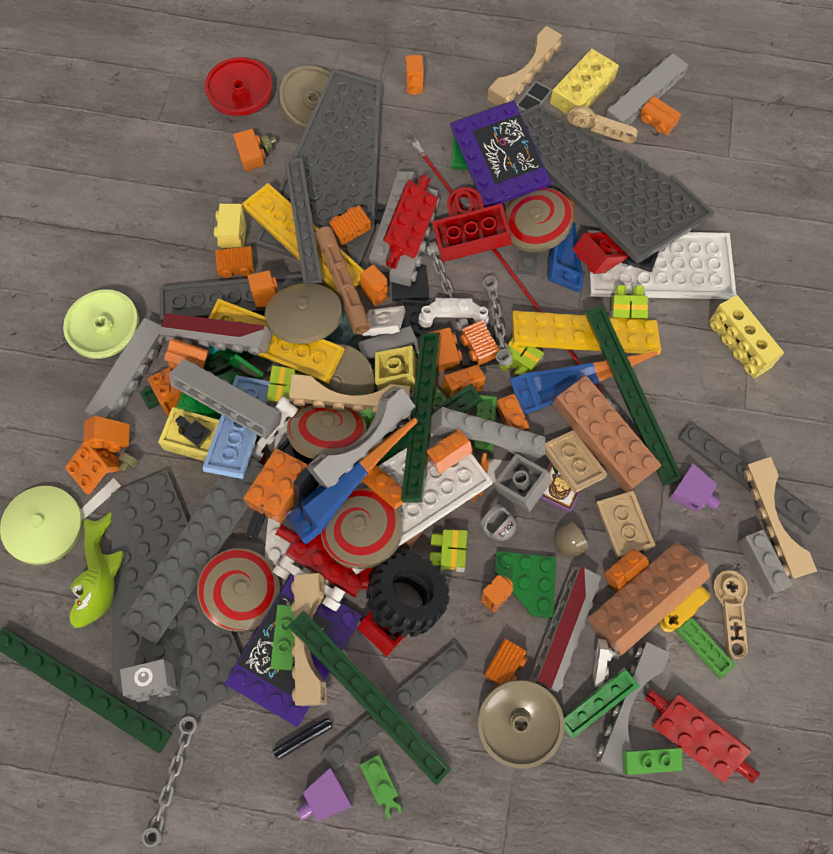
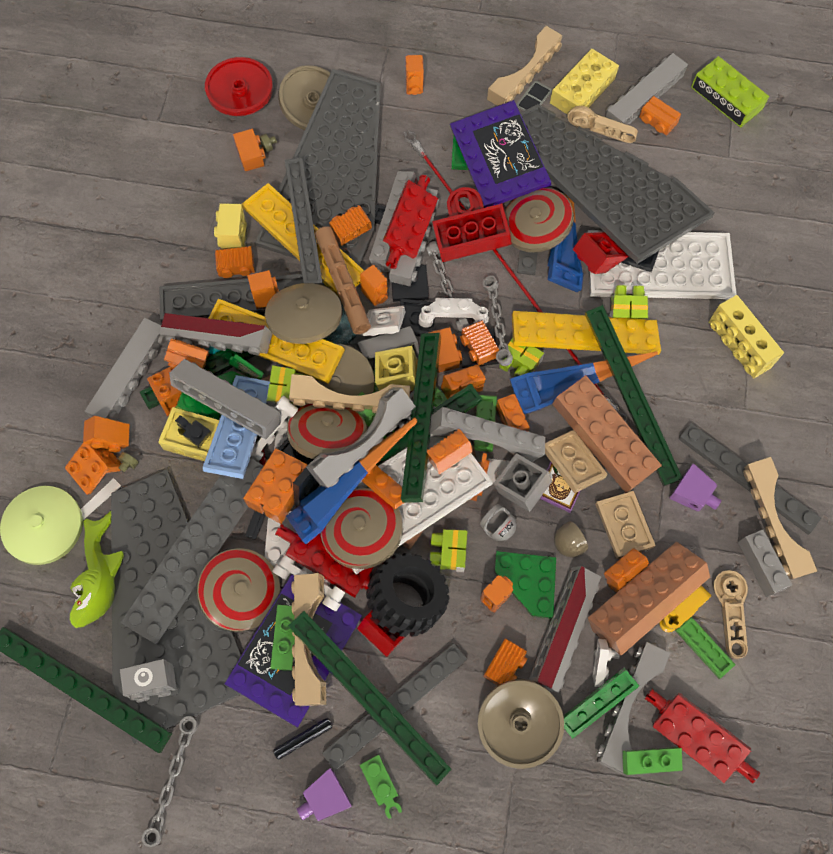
yellowish green dish [63,290,139,359] -> none
none -> lime brick [691,56,769,128]

